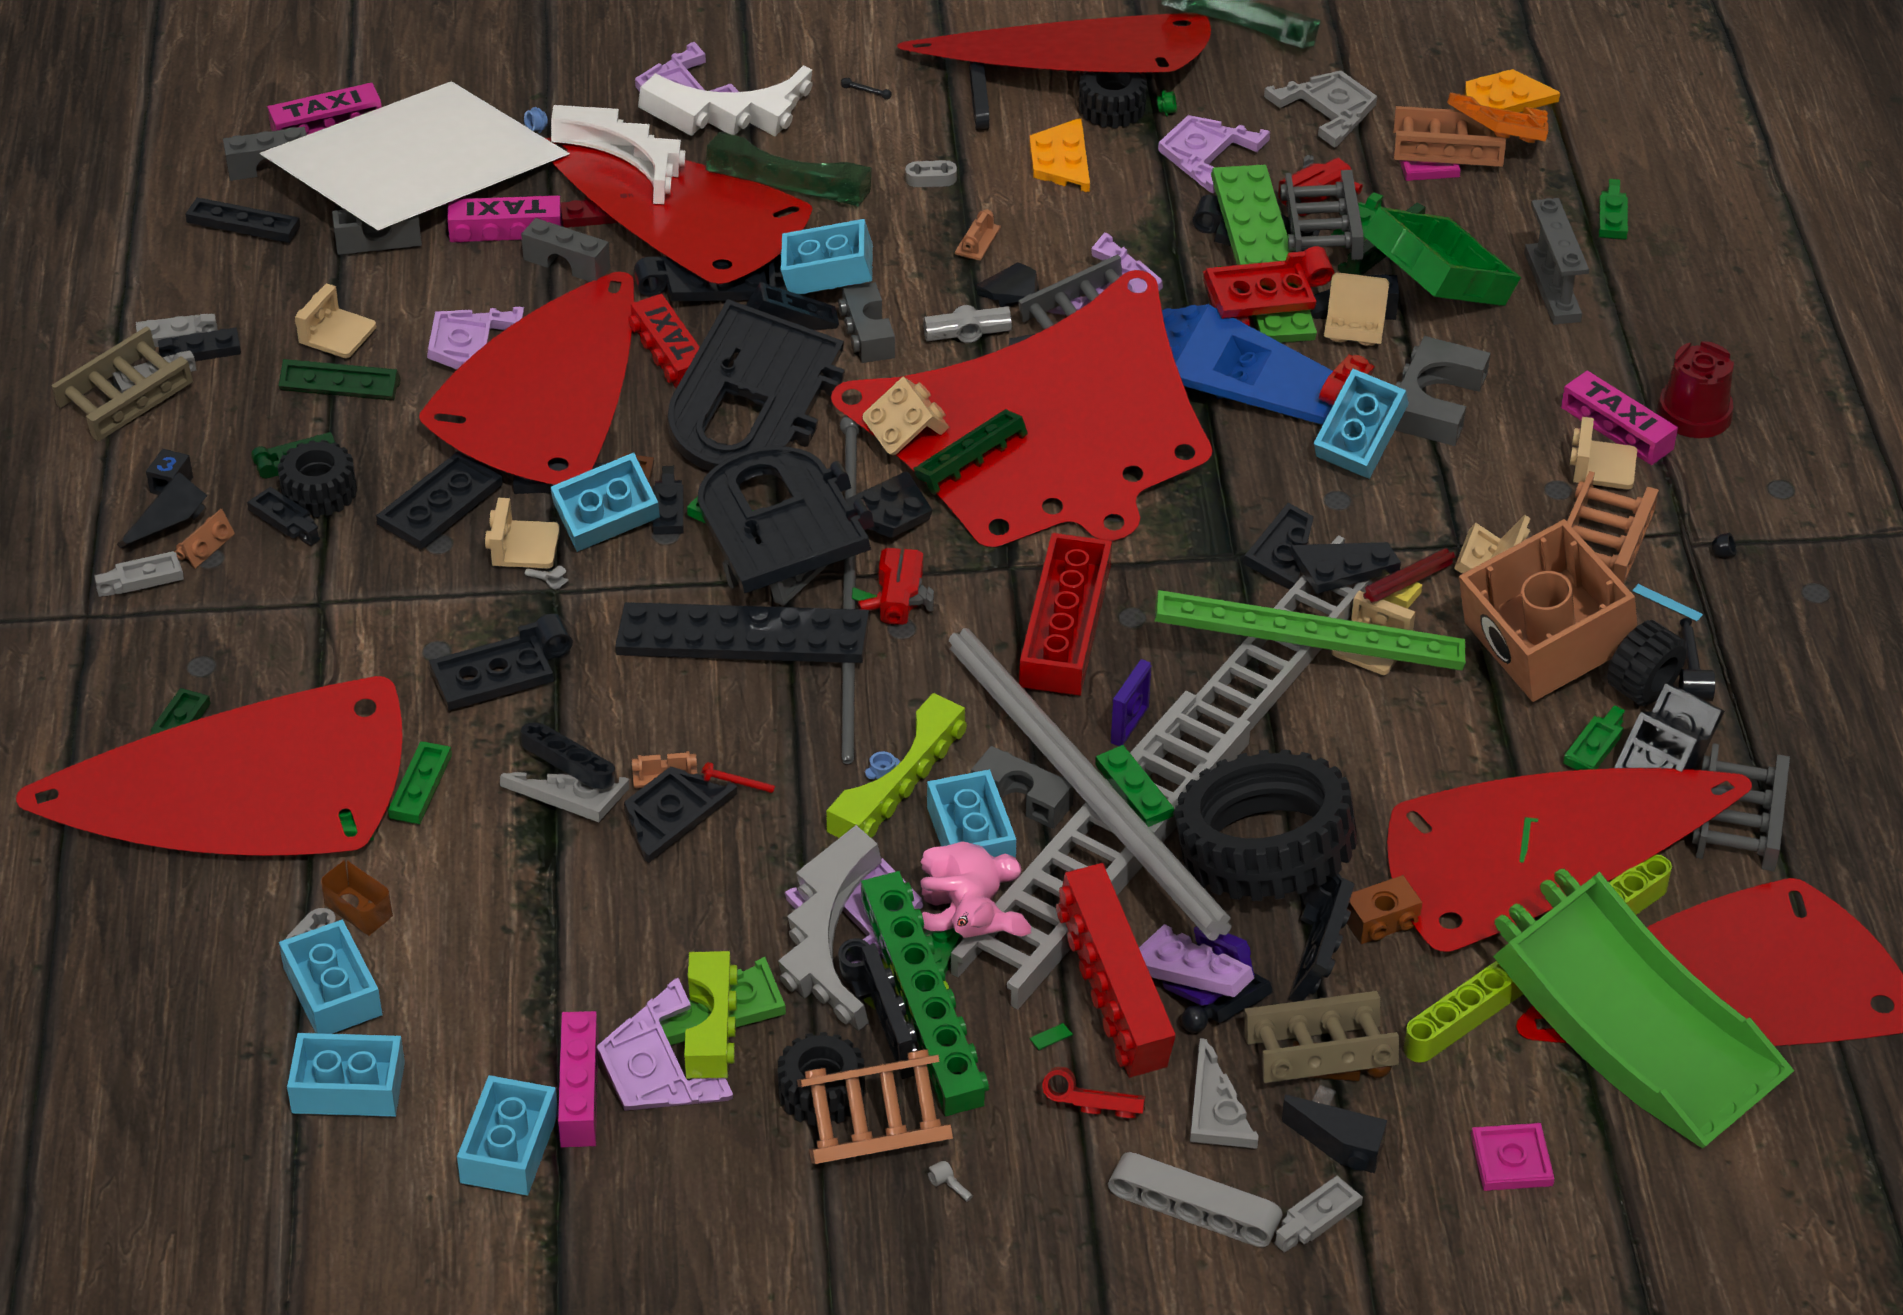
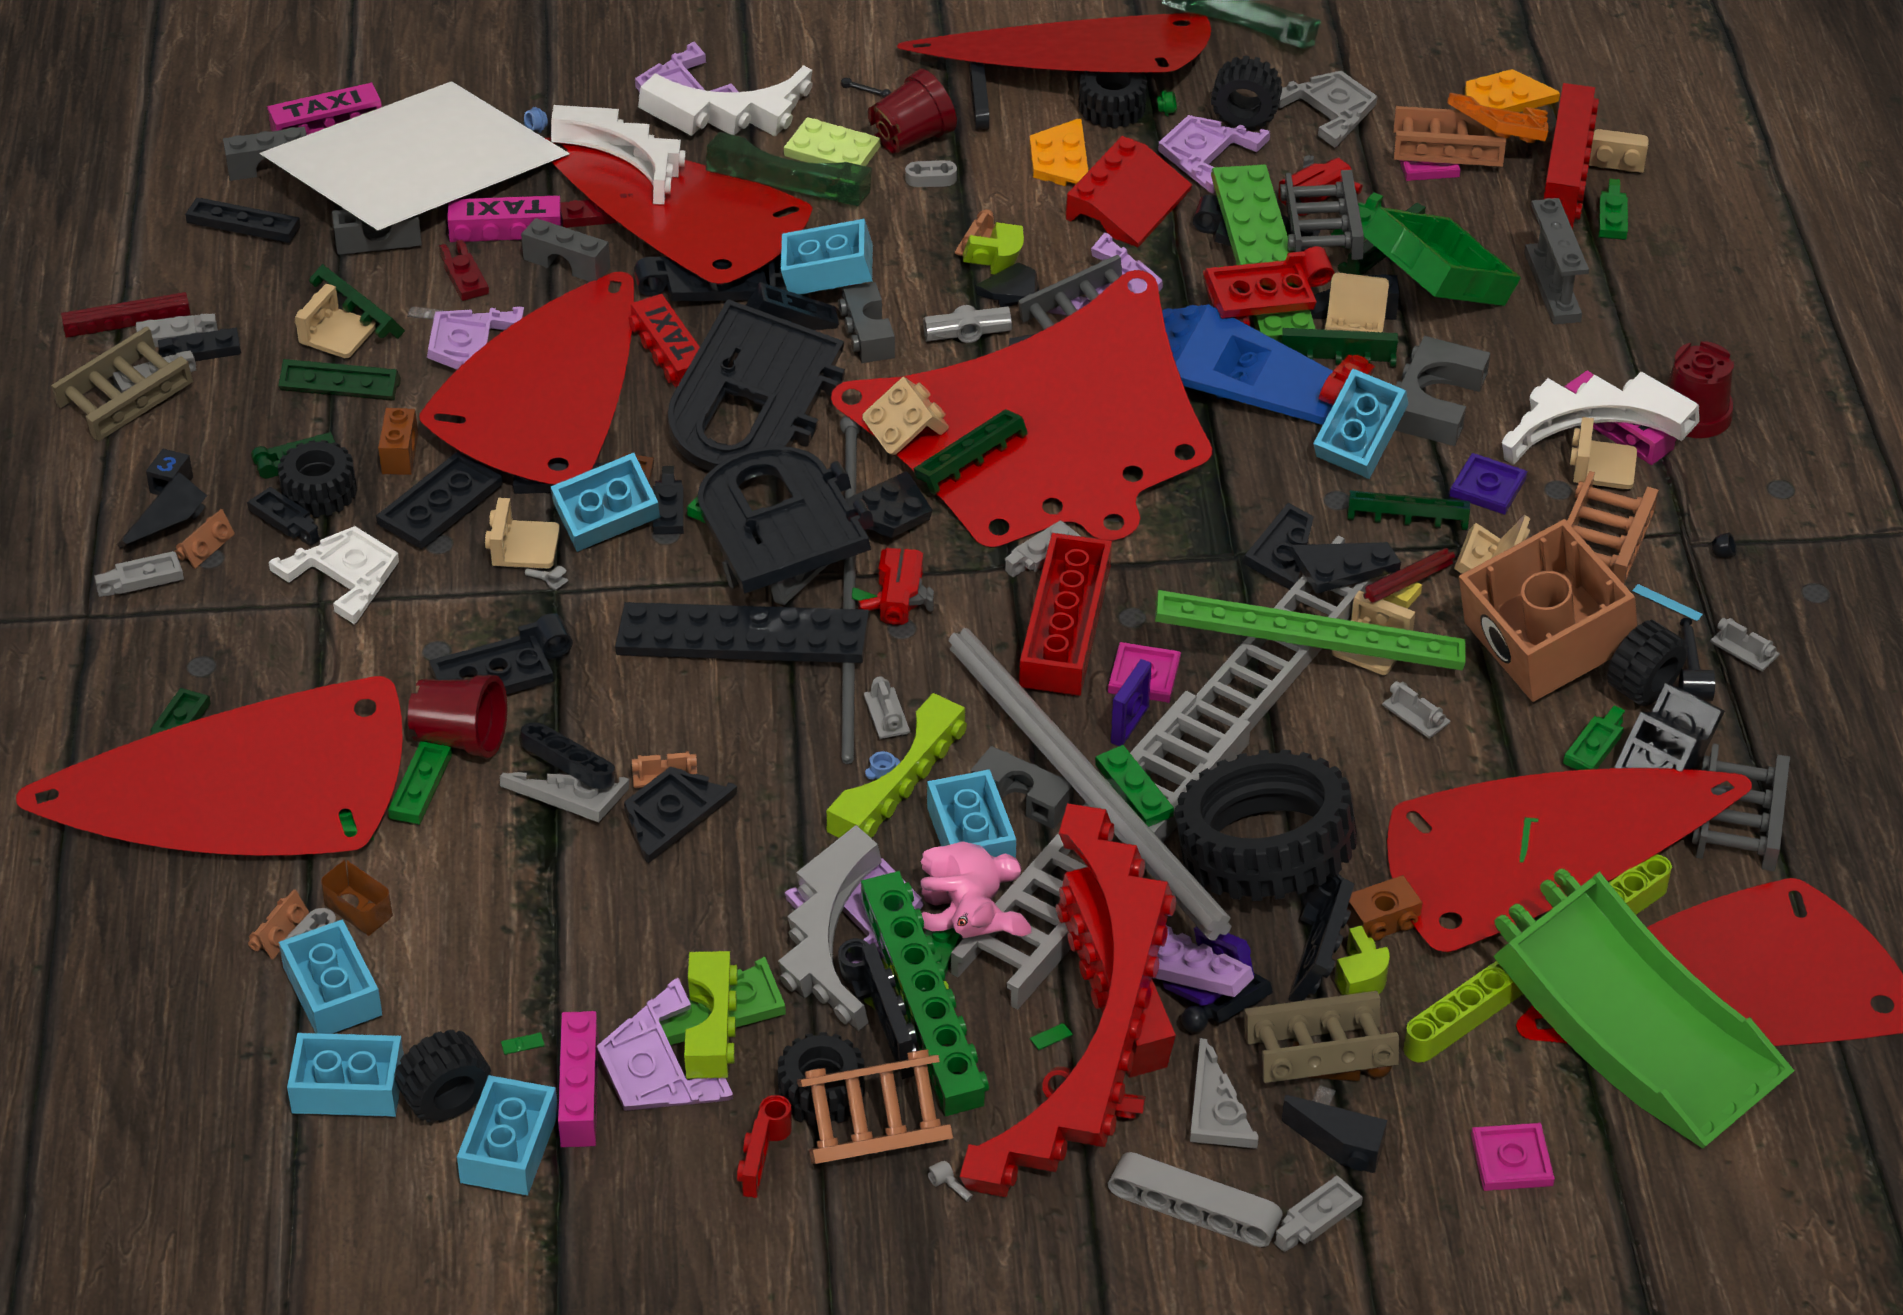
red piece [701,762,775,793] -> none
none -> dark red piece [61,292,191,338]
none -> nougat hinge [248,889,309,959]
none -> white wing [269,526,399,624]
none -> dark green hinge [309,264,405,339]
none -> dark orange brick [378,408,418,475]
none -> black tyre [395,1030,492,1123]
none -> clear piece [407,307,444,319]
none -> dark red piece [408,675,508,758]
none -> dark red hinge [439,239,489,301]
none -> green piece [501,1032,545,1055]
none -> red plate [737,1095,792,1198]
none -> yellowish green plate [784,117,881,177]
none -> light grey hinge [864,677,910,739]
none -> dark red piece [868,69,957,154]
none -> red arch [959,803,1176,1197]
none -> lime brick [963,222,1024,274]
none -> light grey hinge [1005,520,1080,577]
none -> red piece [1066,136,1192,248]
none -> dark pink tile [1108,642,1181,703]
none -> black tyre [1211,56,1282,130]
none -> dark green hinge [1281,328,1398,368]
none -> lime brick [1334,925,1390,995]
none -> dark green hinge [1347,490,1470,531]
none -> light grey hinge [1382,681,1451,738]
none -> dark purple tile [1449,453,1528,515]
none -> white arch [1502,372,1700,465]
none -> red brick [1544,83,1599,230]
none -> tan bracket [1589,129,1649,173]
none -> light grey hinge [1710,618,1780,671]

